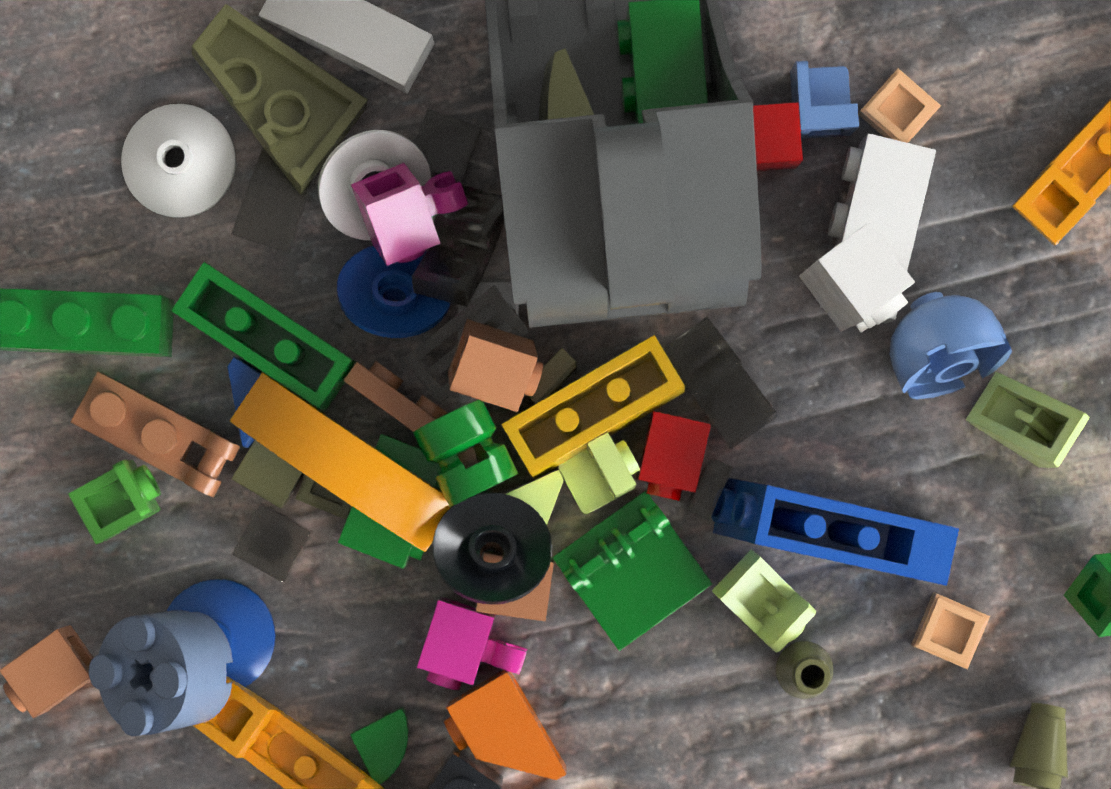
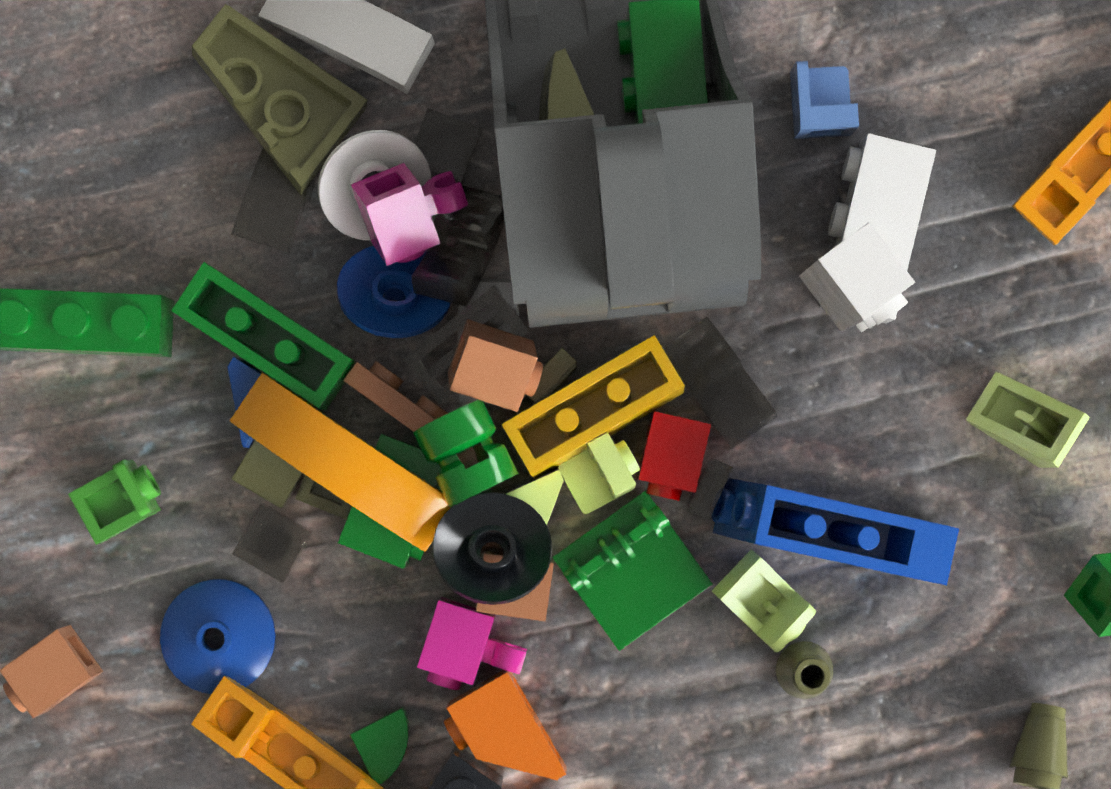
nougat plate [71,371,241,497] -> none
sand blue brick [89,610,233,736] -> none
white dish [121,104,236,218] -> none
red panel [753,102,803,171] -> none
light nougat tile [858,68,941,143] -> none
medium blue cylinder [889,292,1012,399] -> none
light nougat tile [911,592,990,670] -> none

